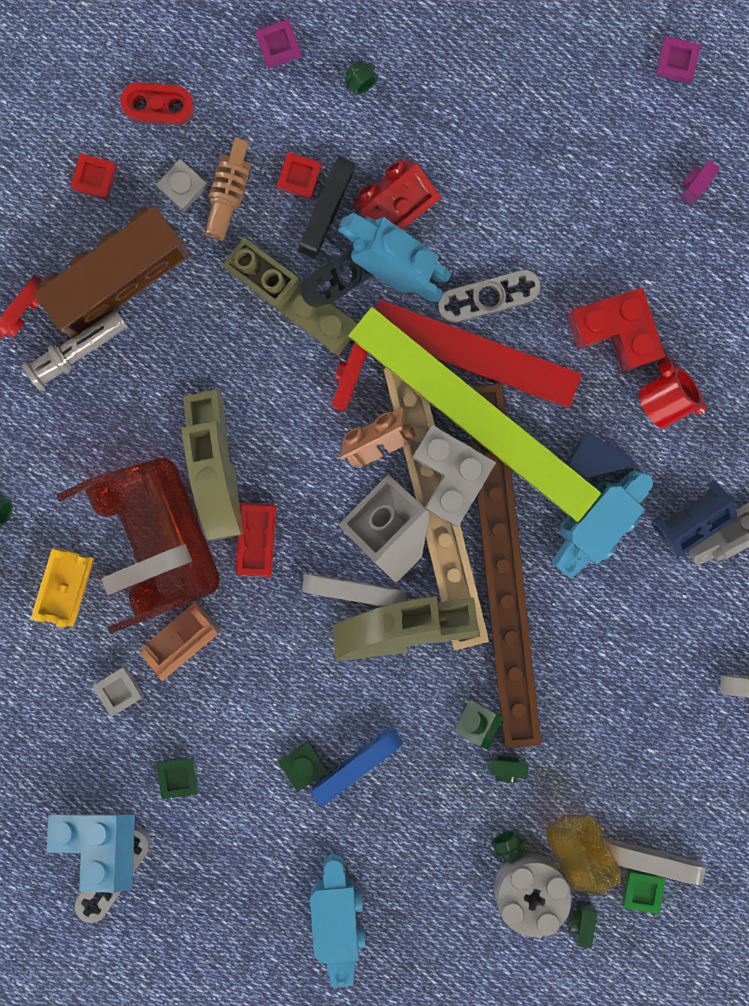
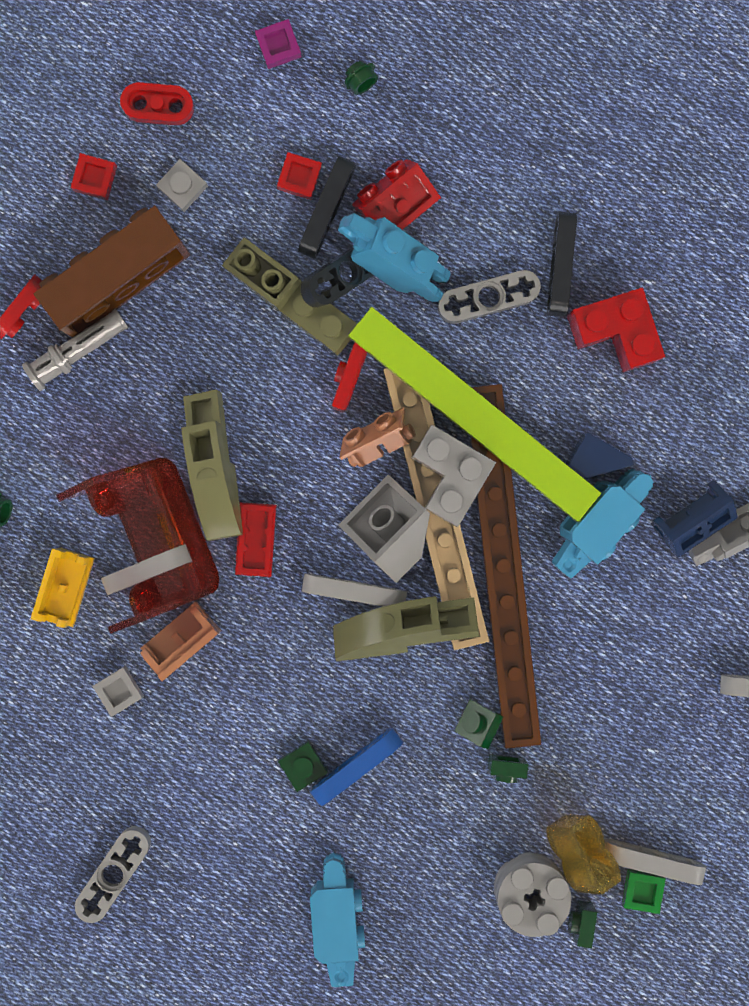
dark azure brick [47,814,135,893] -> none
dark green plate [156,756,199,799] -> none
medium nougat hinge [204,138,252,241] -> none
red tile [375,300,582,409] -> none
dark green plate [491,830,526,862] -> none
red piece [639,355,707,429] -> none
magenta plate [655,36,701,84] -> none
magenta plate [680,160,721,205] -> none
none -> black beam [547,211,577,318]

